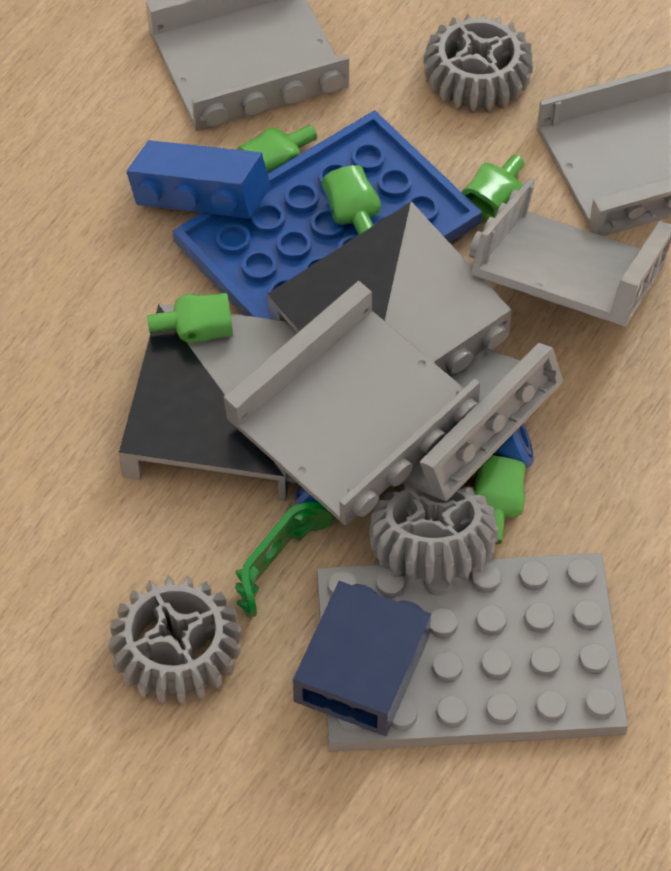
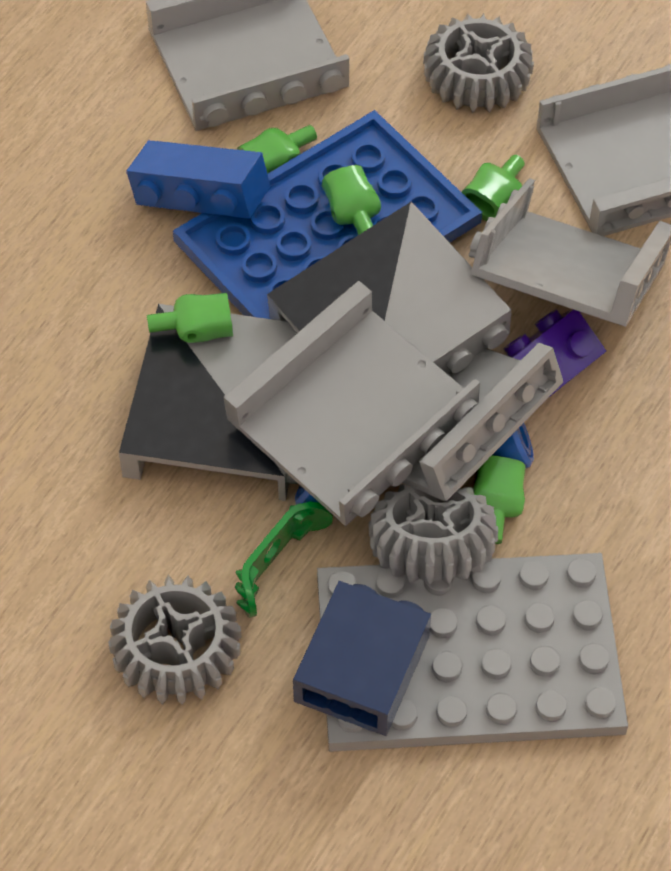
none -> dark purple bracket [503,309,606,399]

